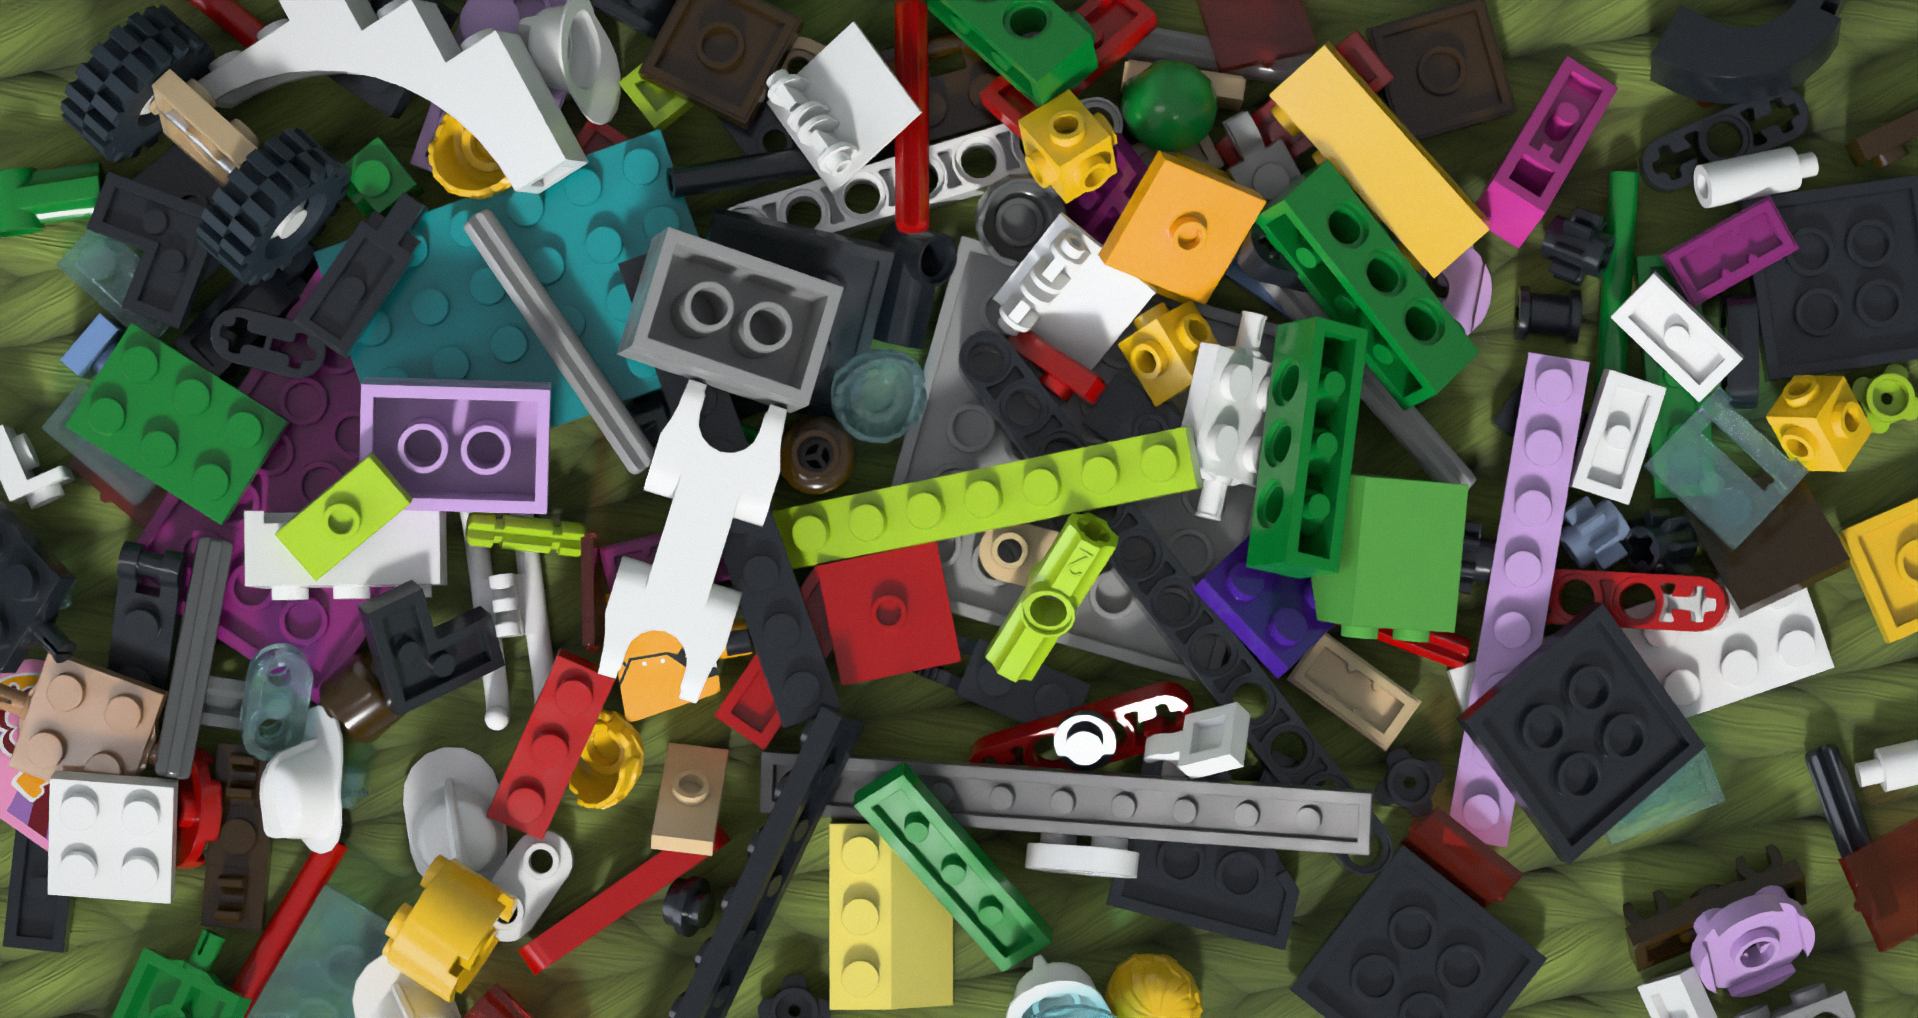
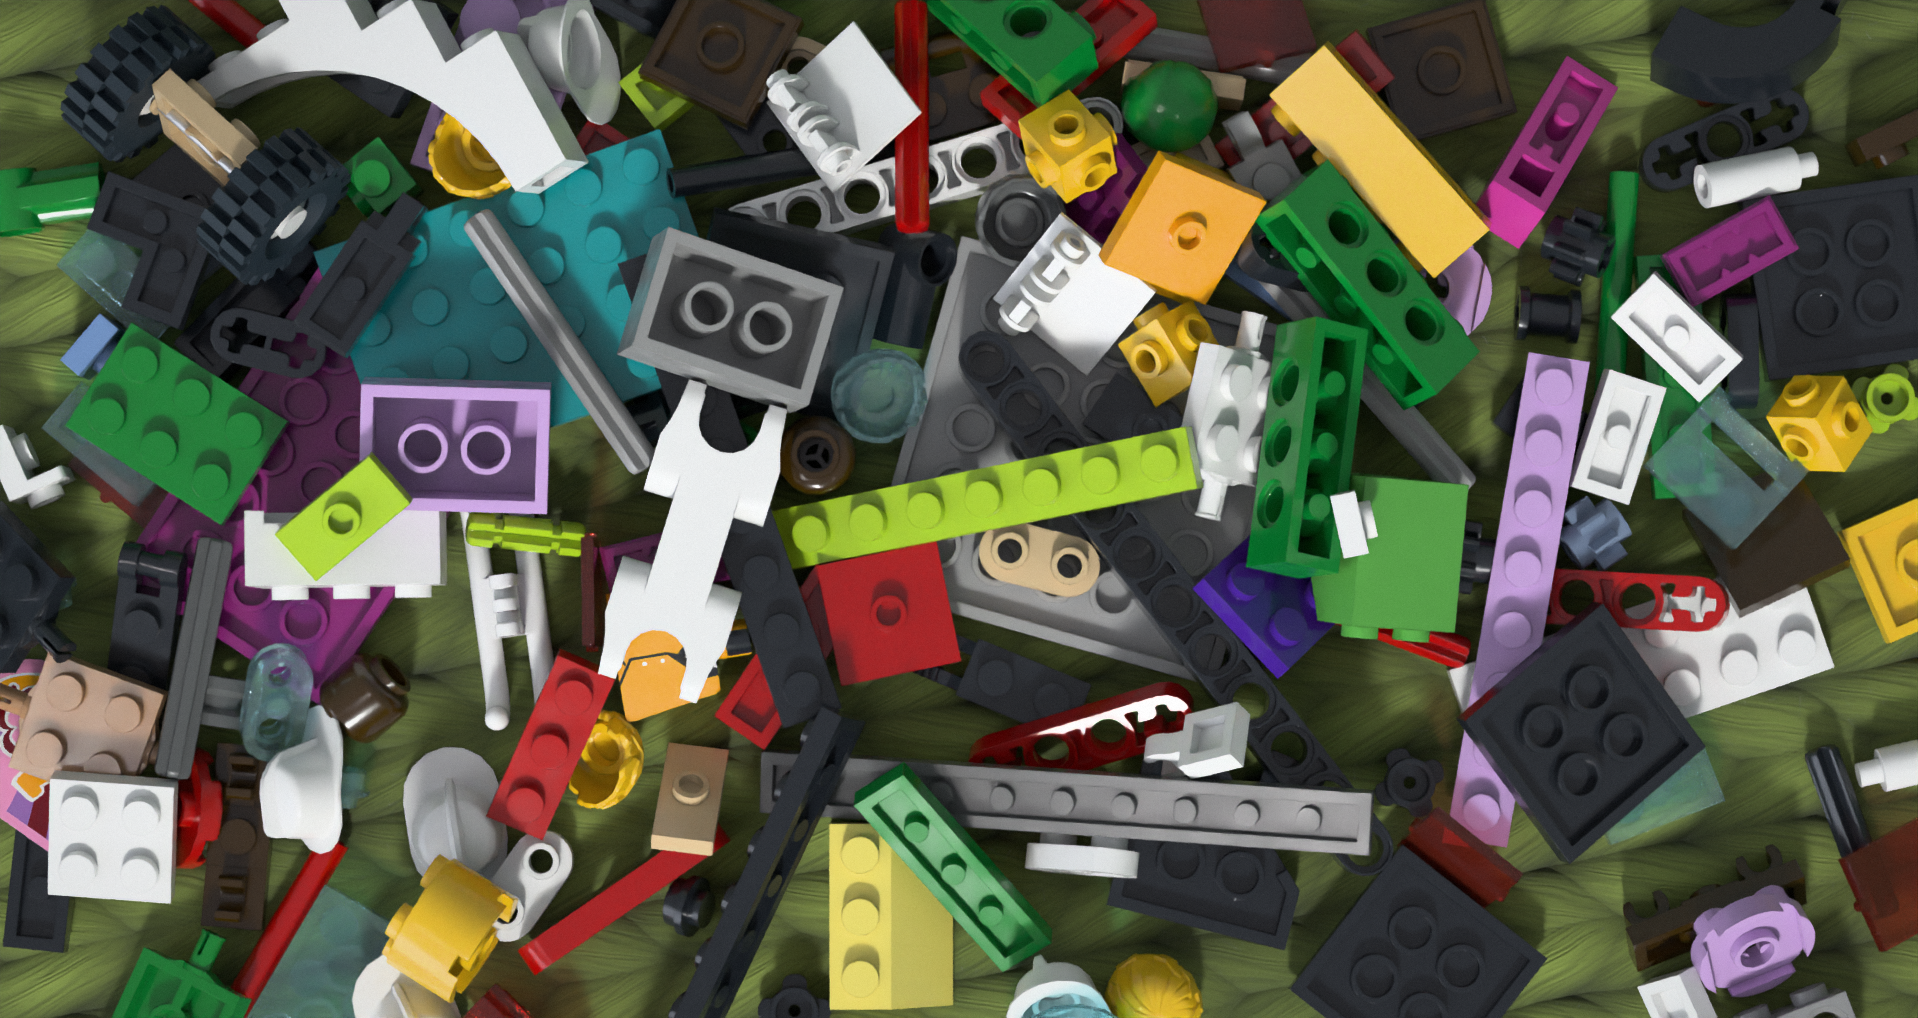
black plate [357,580,505,717] -> none
lime piece [985,512,1119,683] -> none
red plate [1008,331,1106,406] -> none
plate [1054,710,1116,770] -> none
tan plate [1286,633,1422,752] -> none
black gear [1622,506,1699,575] -> none
none -> white plate [1330,490,1378,559]

